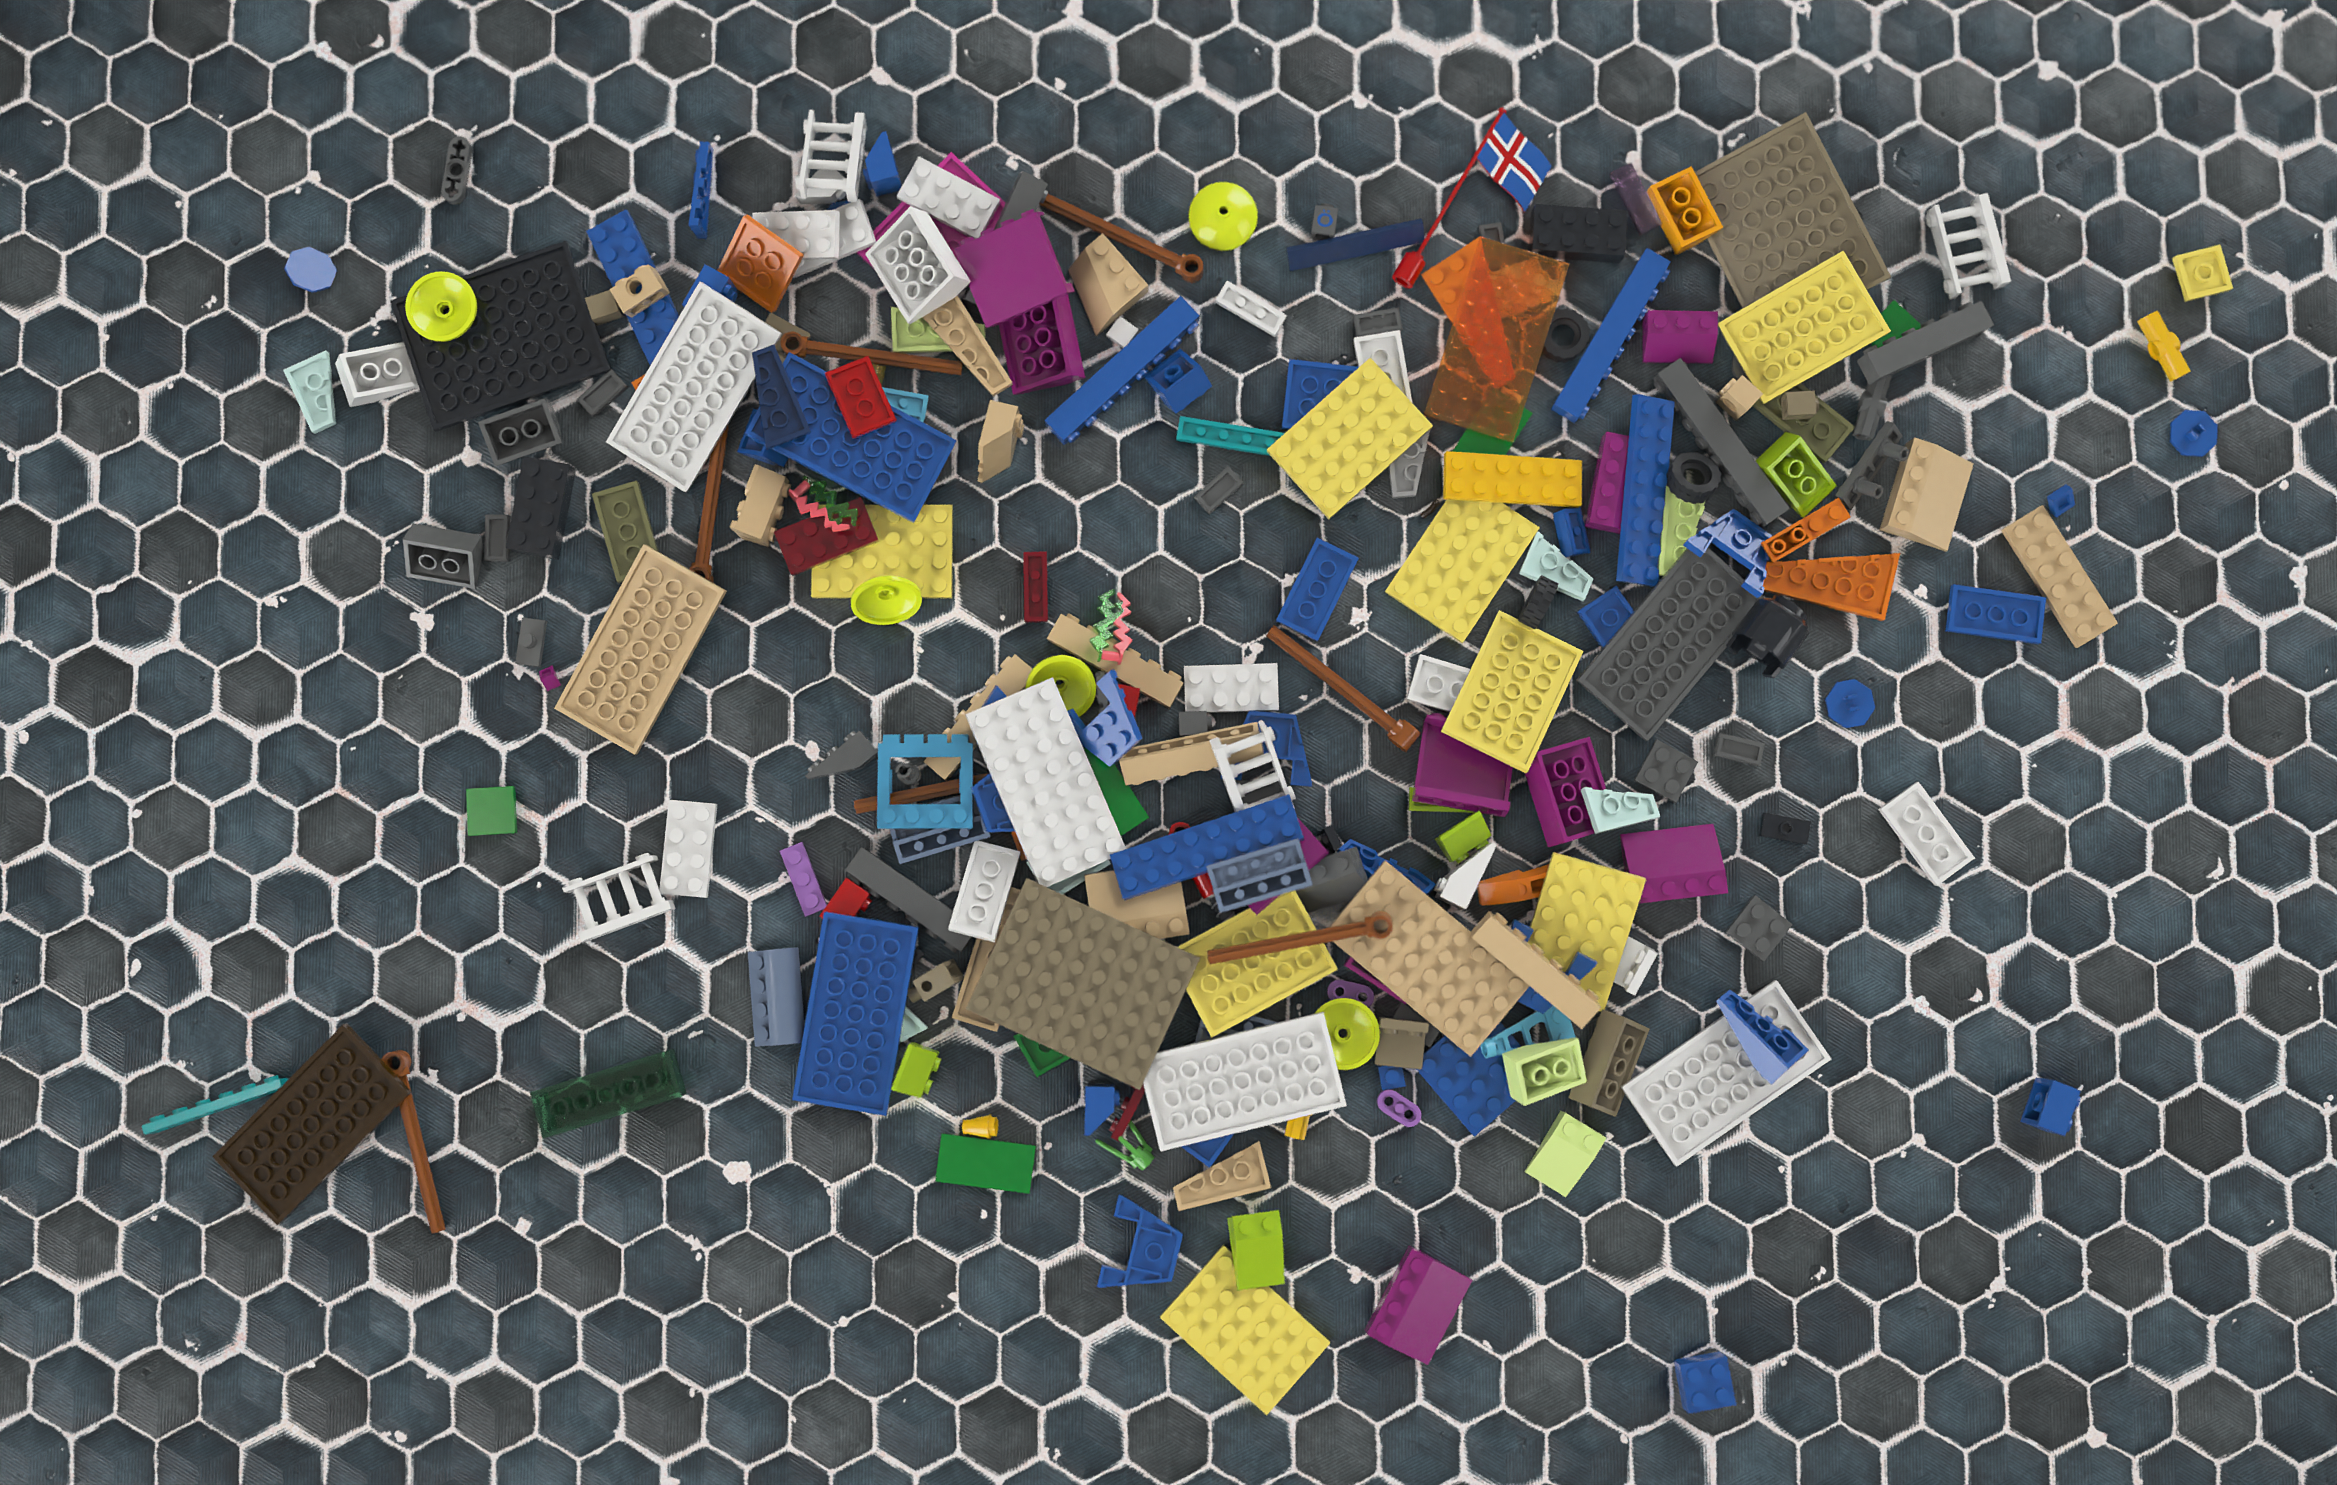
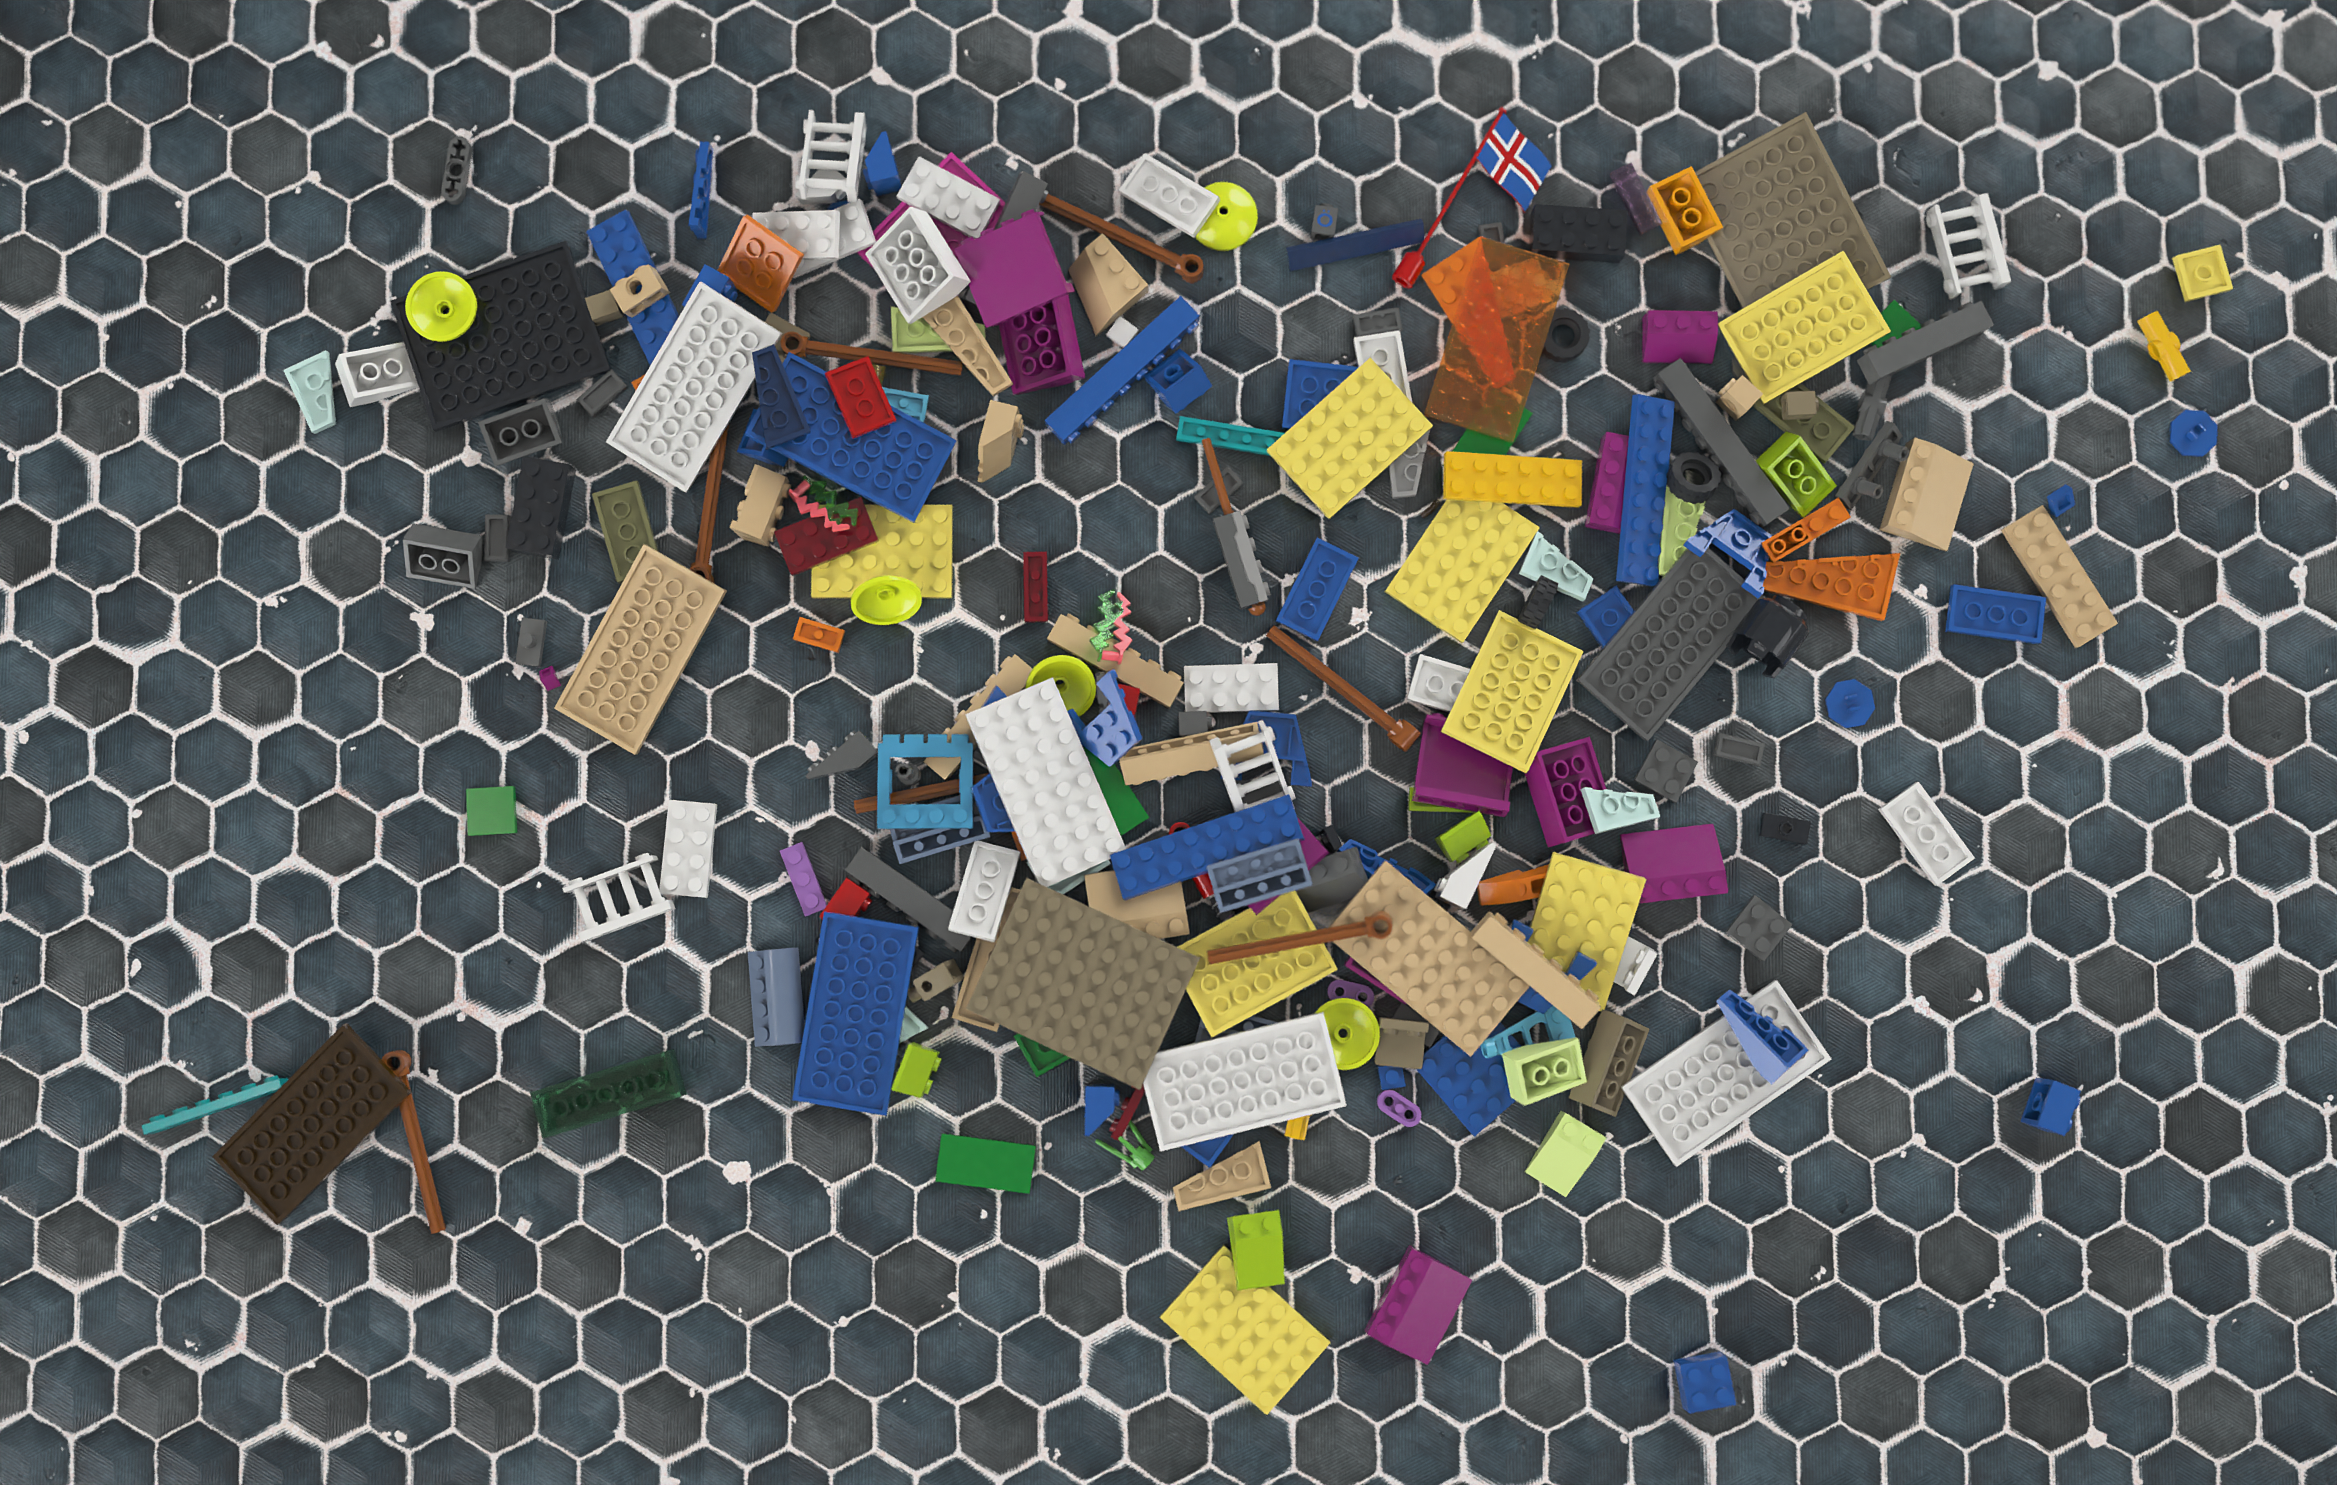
piece [284,247,337,293] -> none
yellow cone [962,1115,998,1139] -> none
blue wing [1097,1194,1183,1288] -> none
white plate [1215,281,1287,337] -> none
blue brick [1551,248,1671,423] -> none
blue slope [1553,508,1591,558] -> none
none -> orange plate [793,617,845,653]
none -> white plate [1119,153,1220,238]
none -> piece [1201,438,1270,616]

